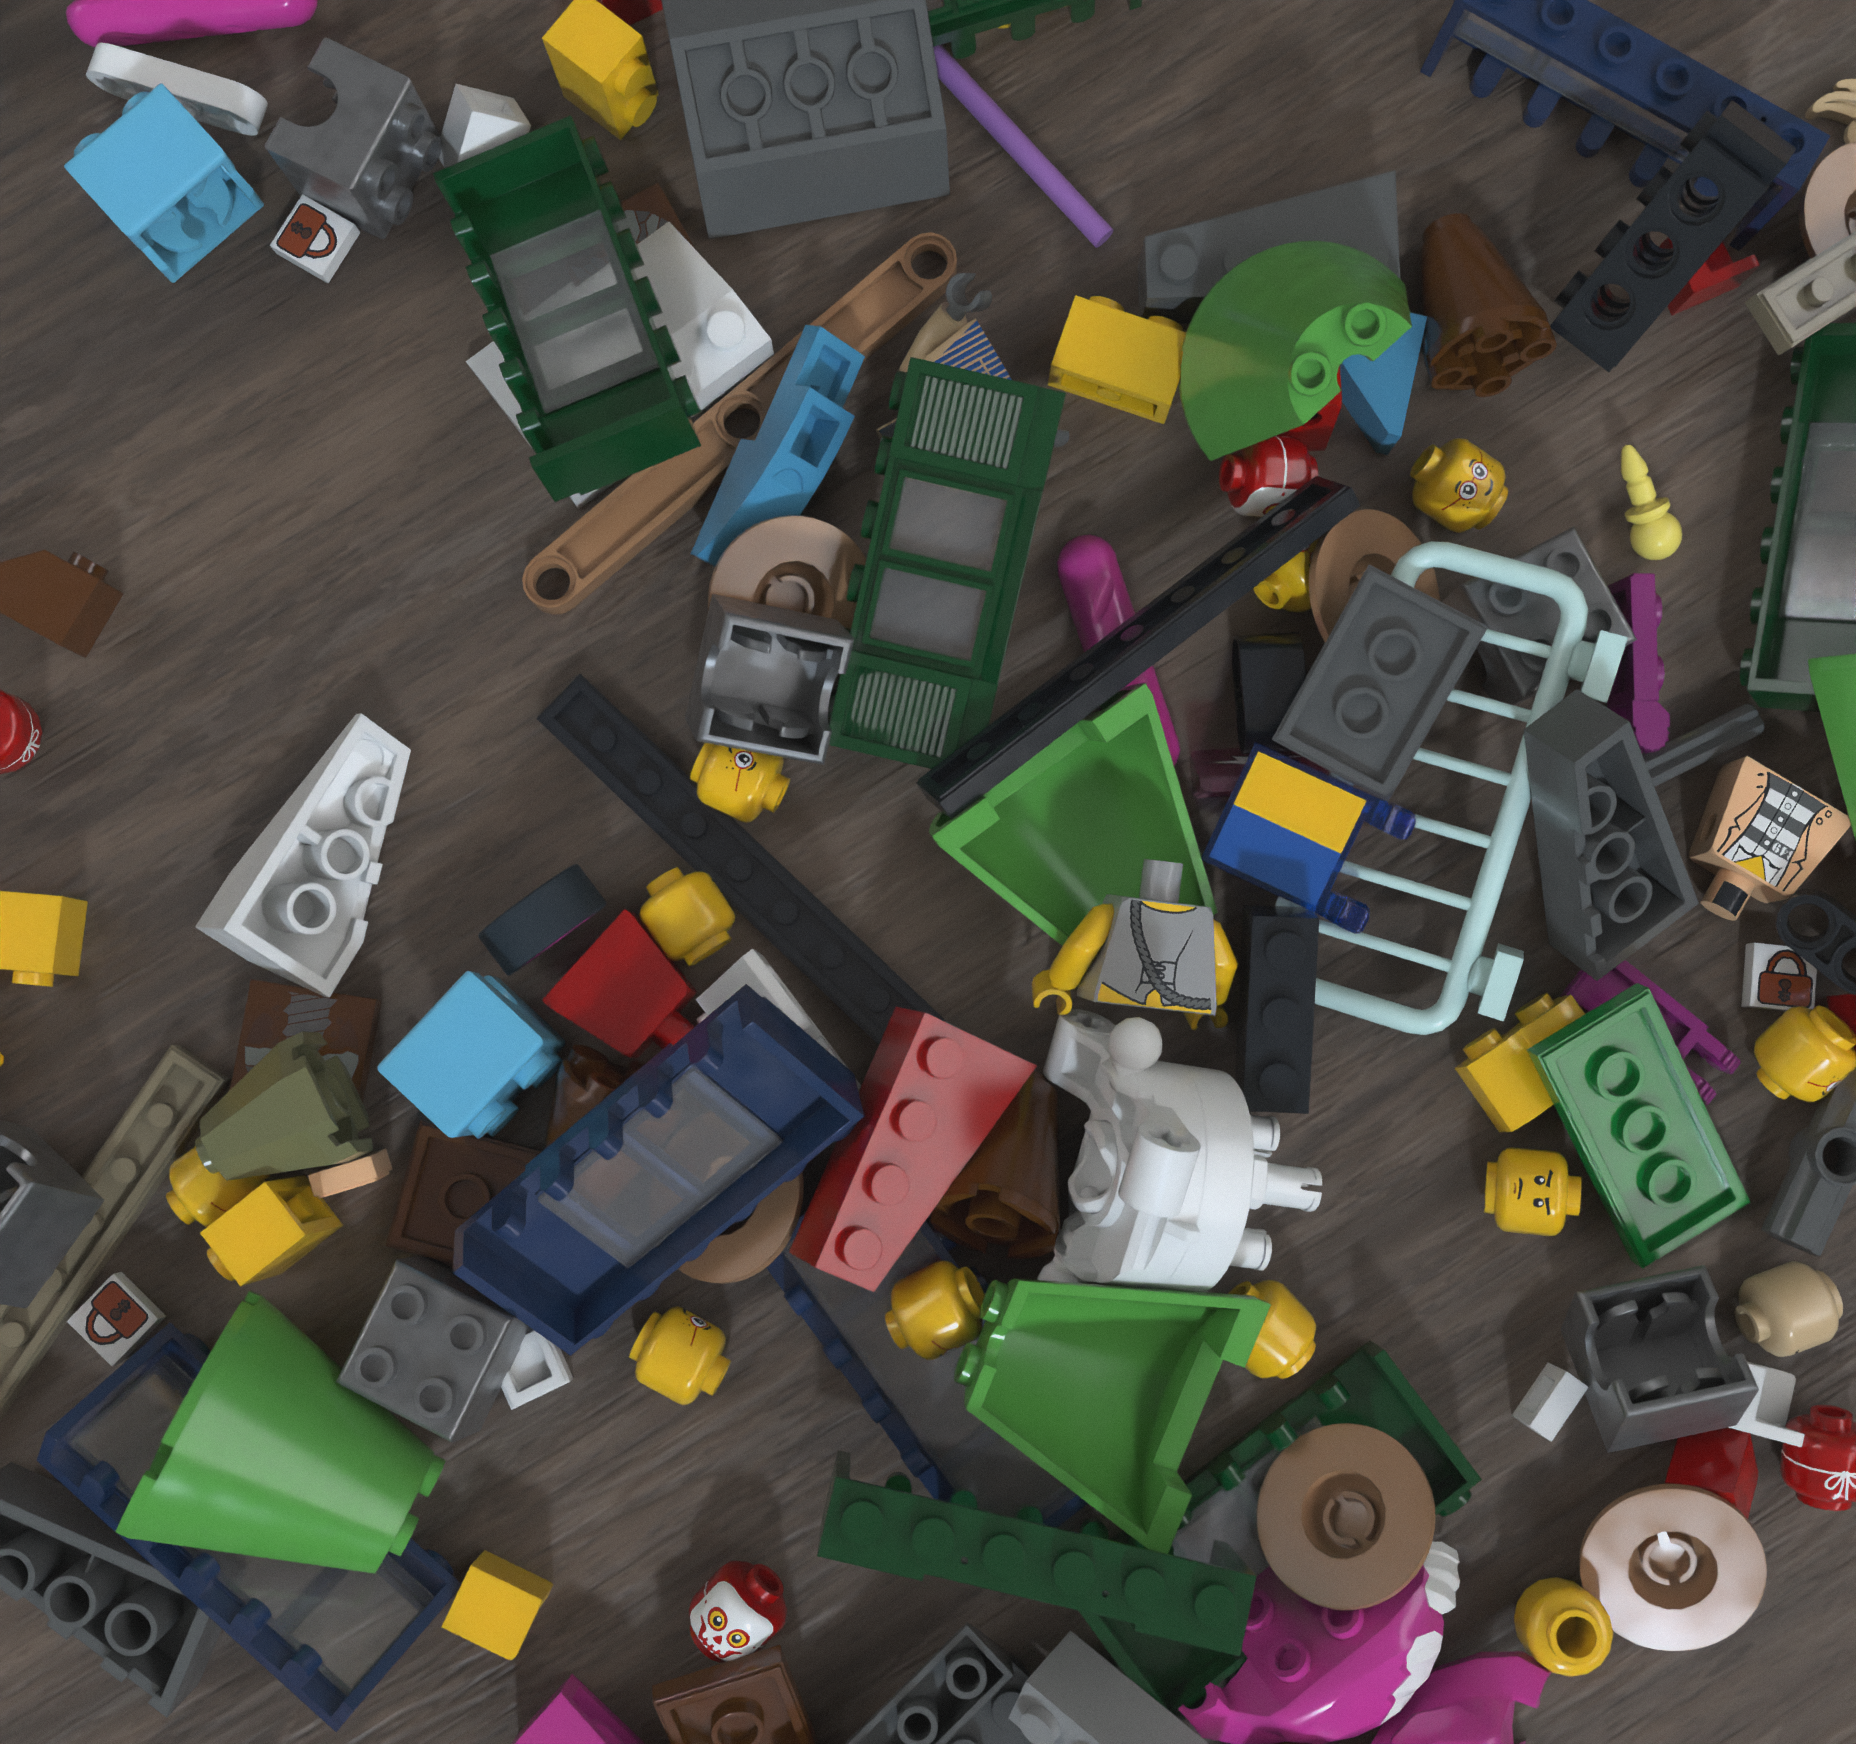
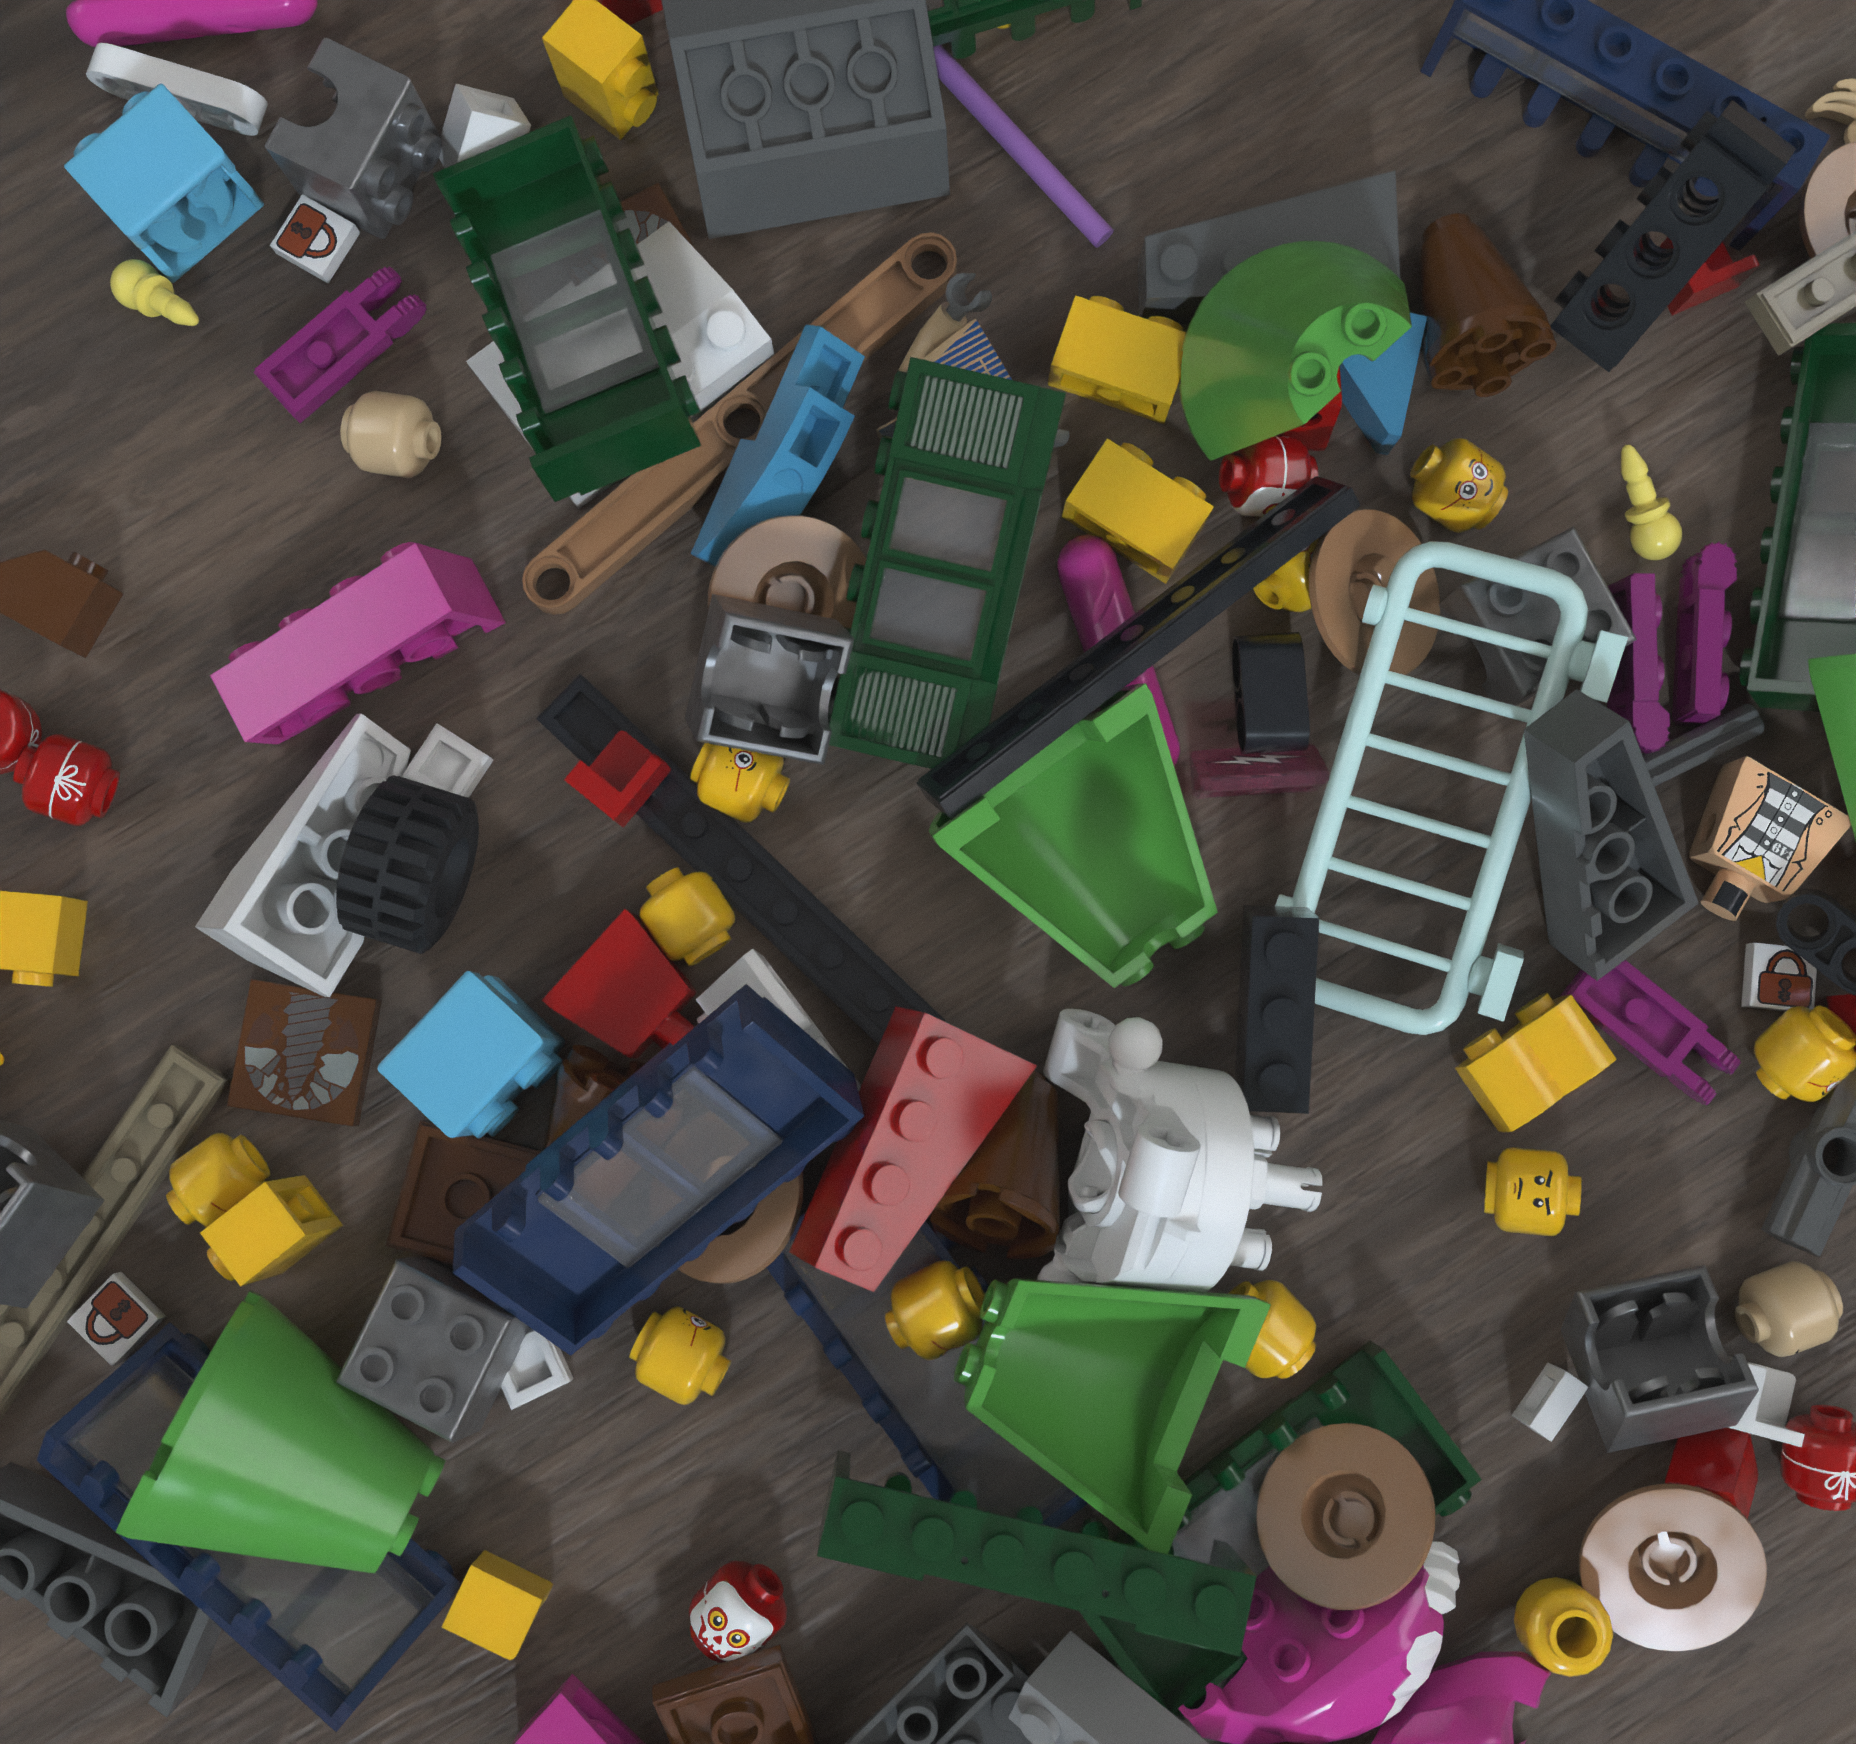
olive cone [195,1031,373,1181] -> none
light nougat tile [308,1148,393,1199] -> none
black wheel [478,864,606,976] -> none
torso [1032,859,1238,1030] -> none
flag [1201,742,1416,934] -> none
dark grey tile [1272,565,1488,802] -> none
green tile [1527,983,1750,1269] -> none
none -> red head [13,734,120,826]
none -> light yellow bar [110,259,199,326]
none -> dark pink wedge [210,542,506,744]
none -> magenta hinge [253,266,427,423]
none -> black tyre [336,775,479,954]
none -> tan head [340,391,441,478]
none -> white tile [402,723,494,798]
none -> red panel [564,731,672,828]
none -> yellow brick [1062,438,1214,584]
none -> magenta hinge [1672,541,1737,727]

